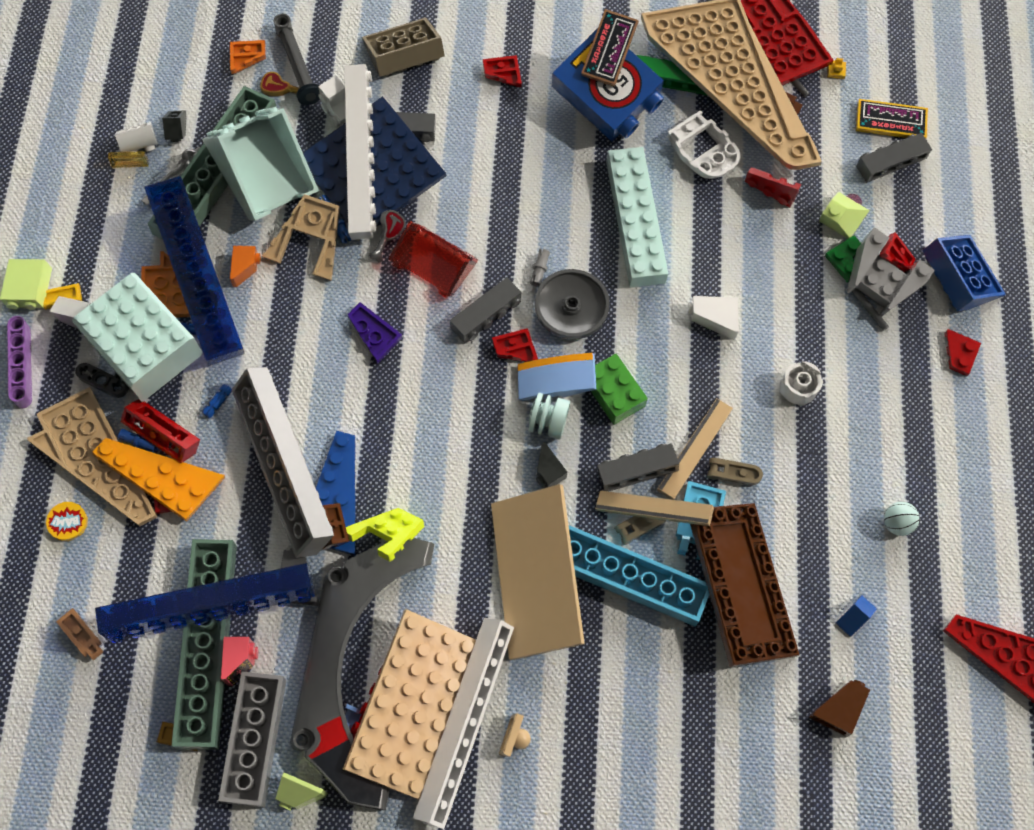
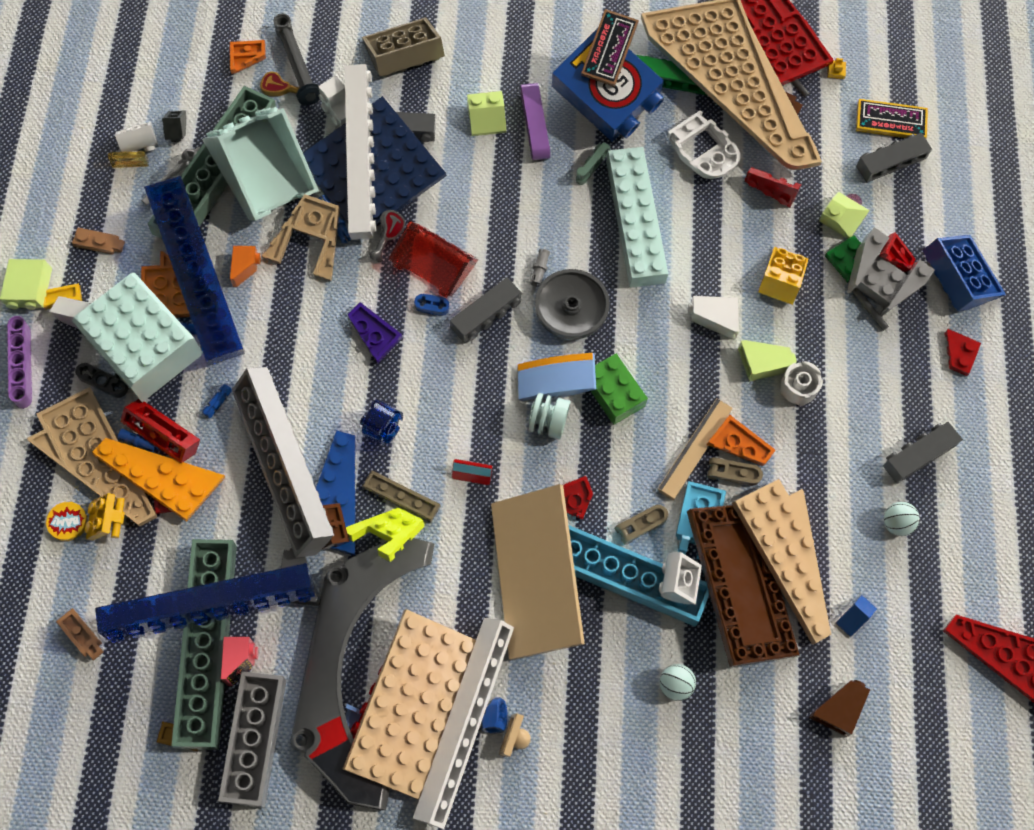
yellowish green slope [275,773,328,811] -> none
red wing [483,55,522,87] -> none
red wing [492,328,538,362] -> none
pearl dark grey slope [536,442,568,488] -> none
tan tile [595,491,714,526] -> none
dark grey brick [597,443,679,492] -> none
none -> medium nougat hinge [72,227,125,254]
none -> yellow plate [85,493,125,541]
none -> clear blue brick [360,400,403,446]
none -> dark tan tile [362,470,441,523]
none -> blue beam [415,294,449,316]
none -> red slope [452,459,492,485]
none -> yellowish green slope [467,91,506,136]
none -> blue rock [481,697,508,734]
none -> medium lavender beam [520,83,550,160]
none -> red plate [563,476,593,520]
none -> sand green plate [576,142,611,185]
none -> white brick [659,552,702,604]
none -> light aqua piece [659,664,696,701]
none -> orange wing [706,415,776,466]
none -> tan wing [732,479,831,645]
none -> yellowish green slope [738,340,796,382]
none -> yellow slope [758,247,808,305]
none -> dark grey brick [883,421,963,484]

